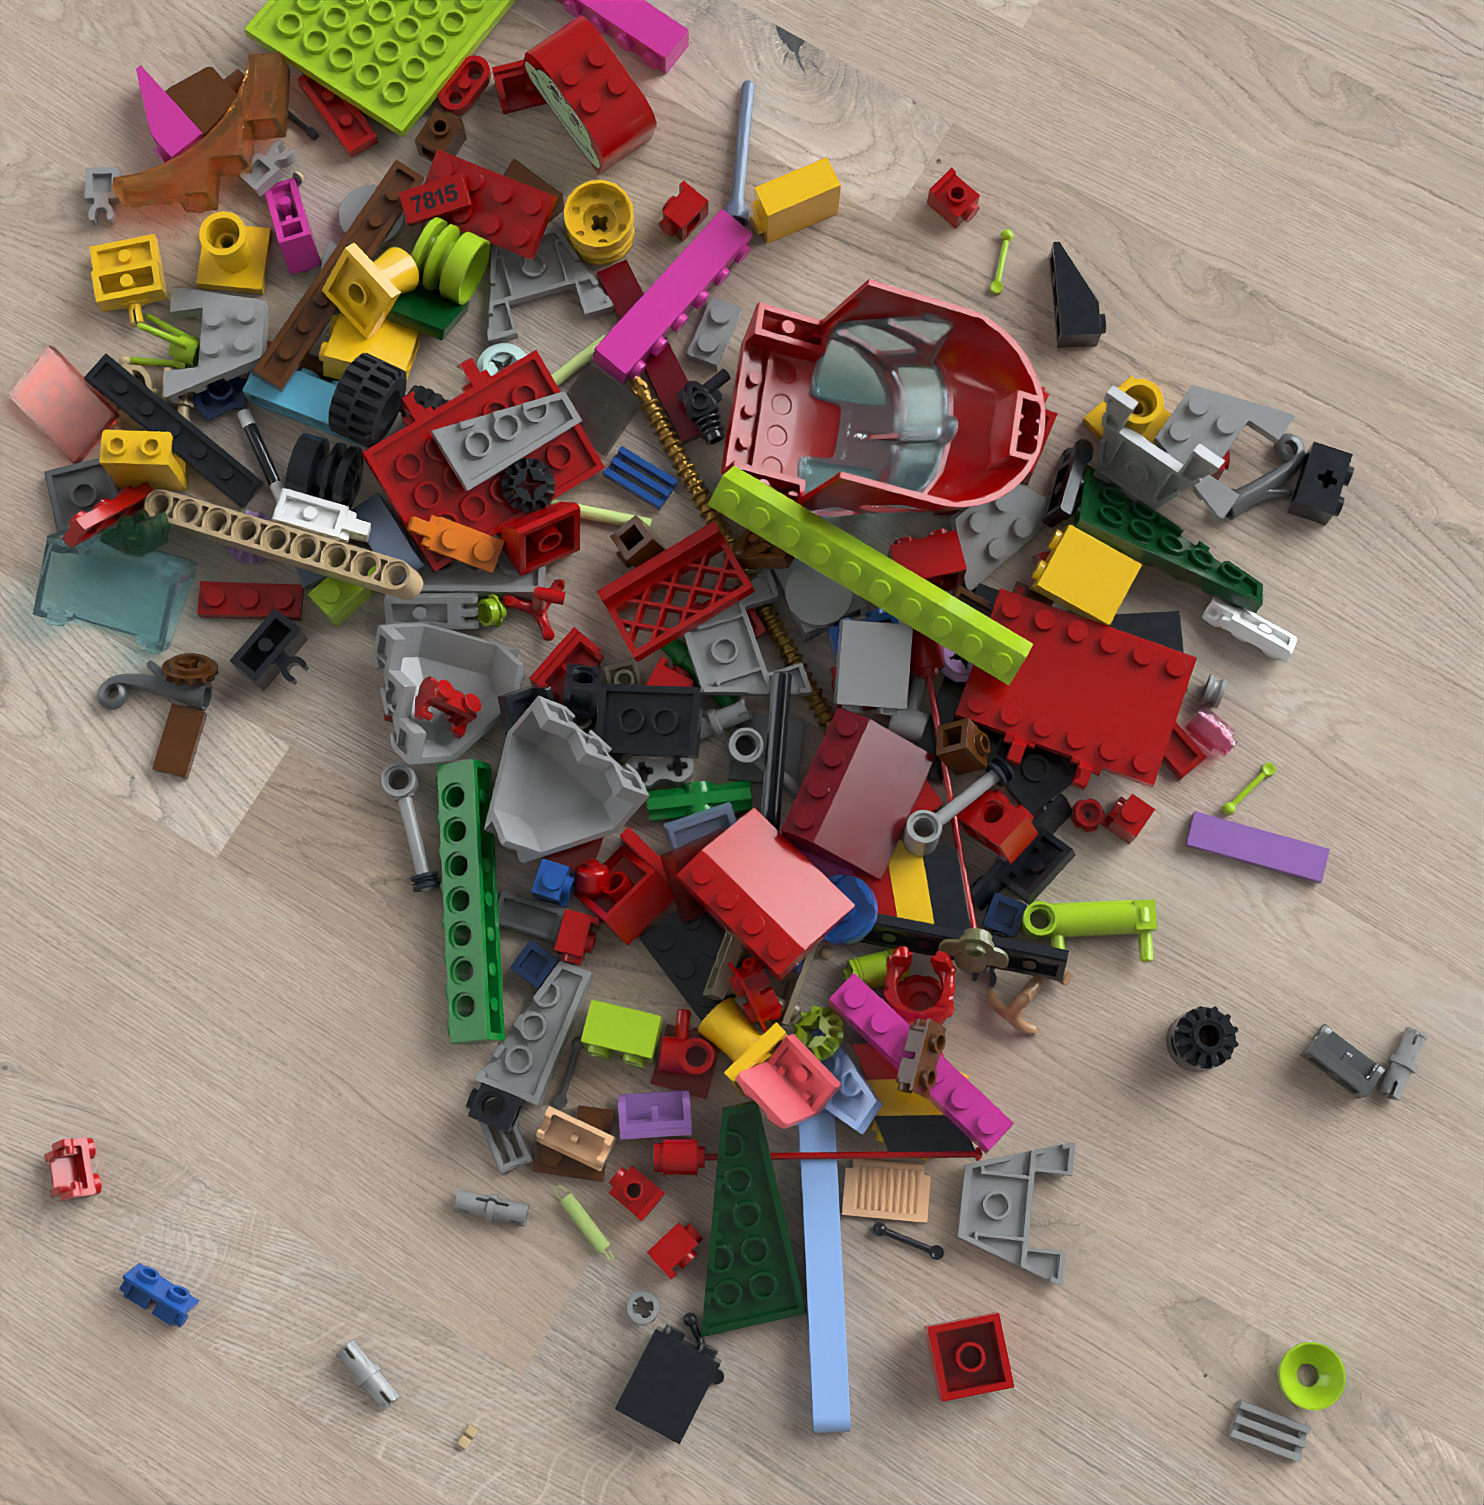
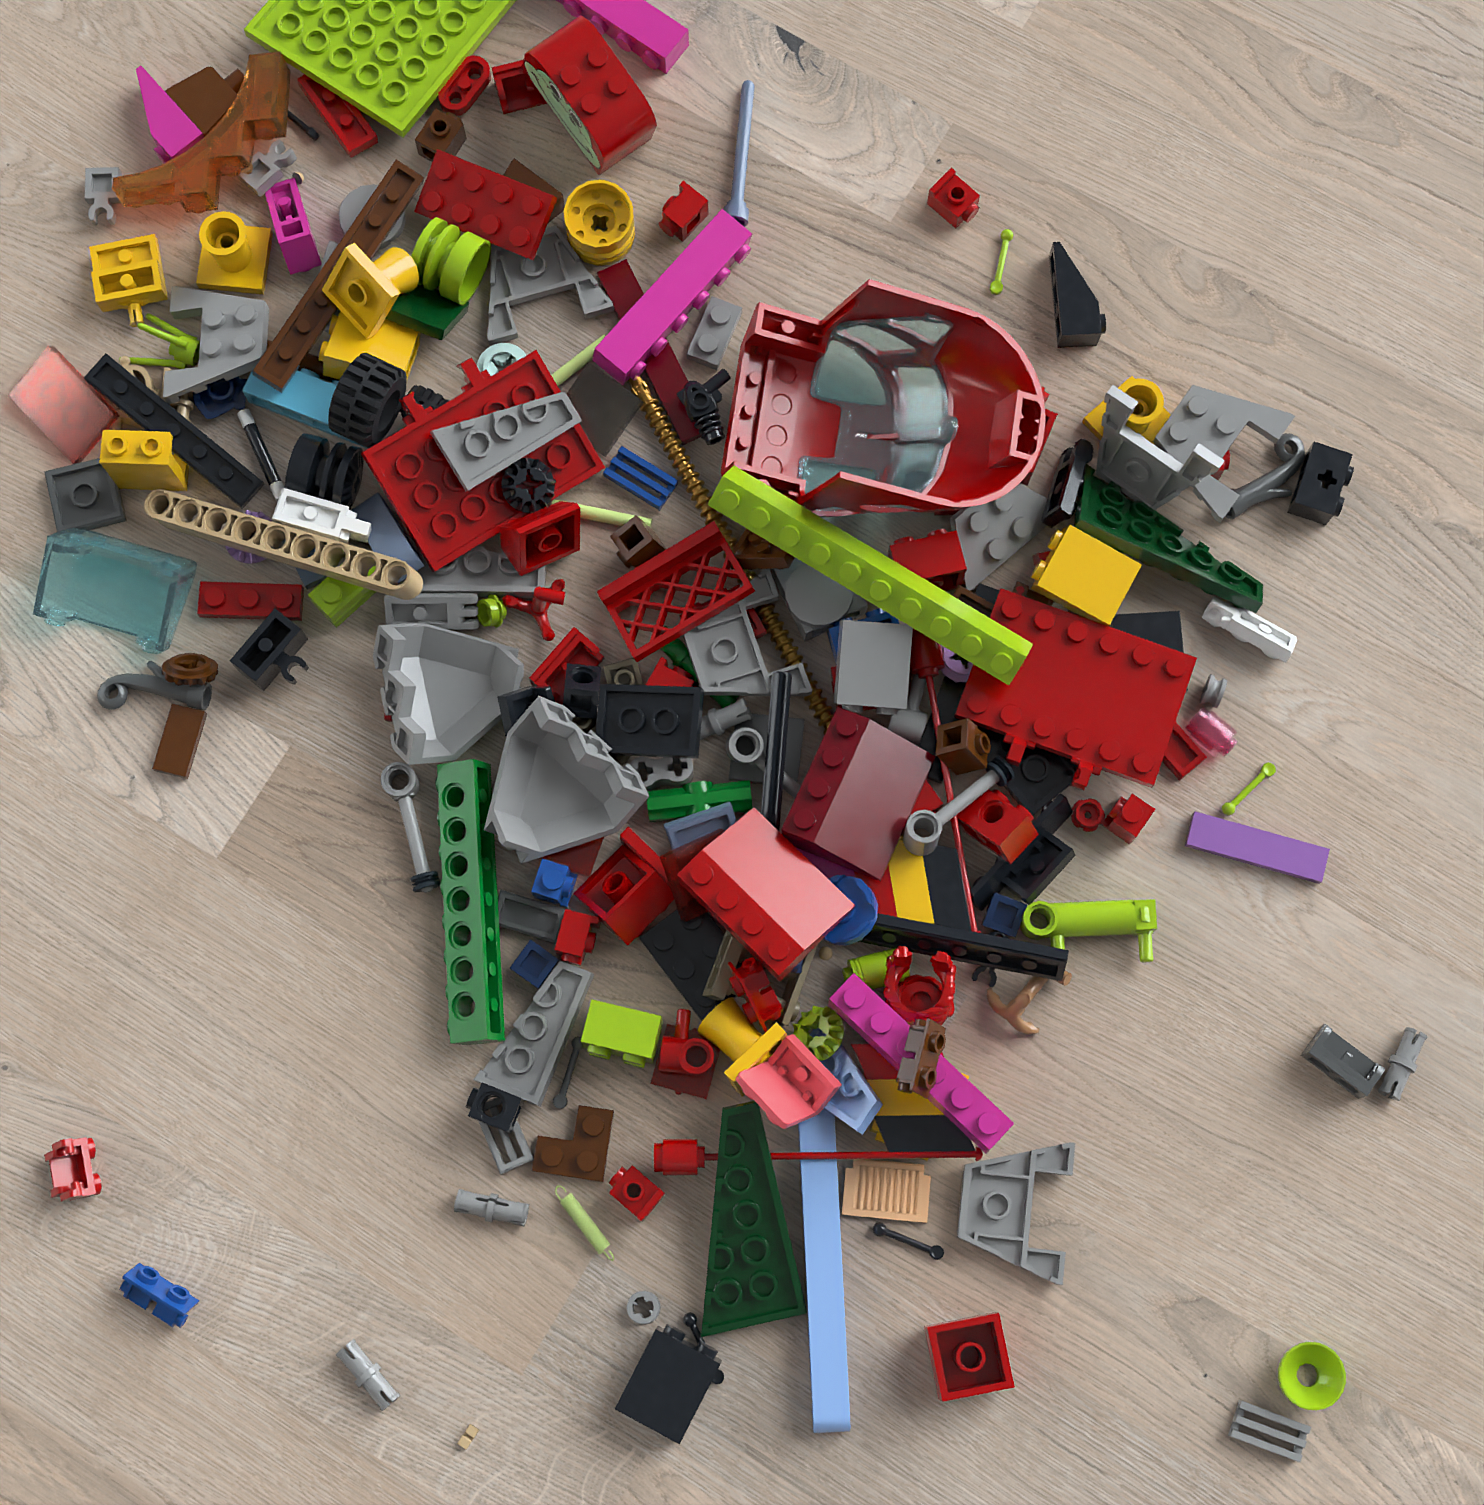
red plate [62,481,154,549] -> none
clear green hand [100,511,170,558] -> none
red tile [398,172,473,227] -> none
orange hinge [406,515,505,574] -> none
red piece [415,676,481,739] -> none
light nougat hinge [536,1106,616,1172] -> none
red piece [575,859,610,897] -> none
medium lavender hinge [618,1089,692,1140] -> none
red brick [647,1222,703,1280] -> none
yellow brick [750,157,841,244] -> none
olive plate [939,928,1009,973] -> none
black gear [1166,1006,1239,1072] -> none

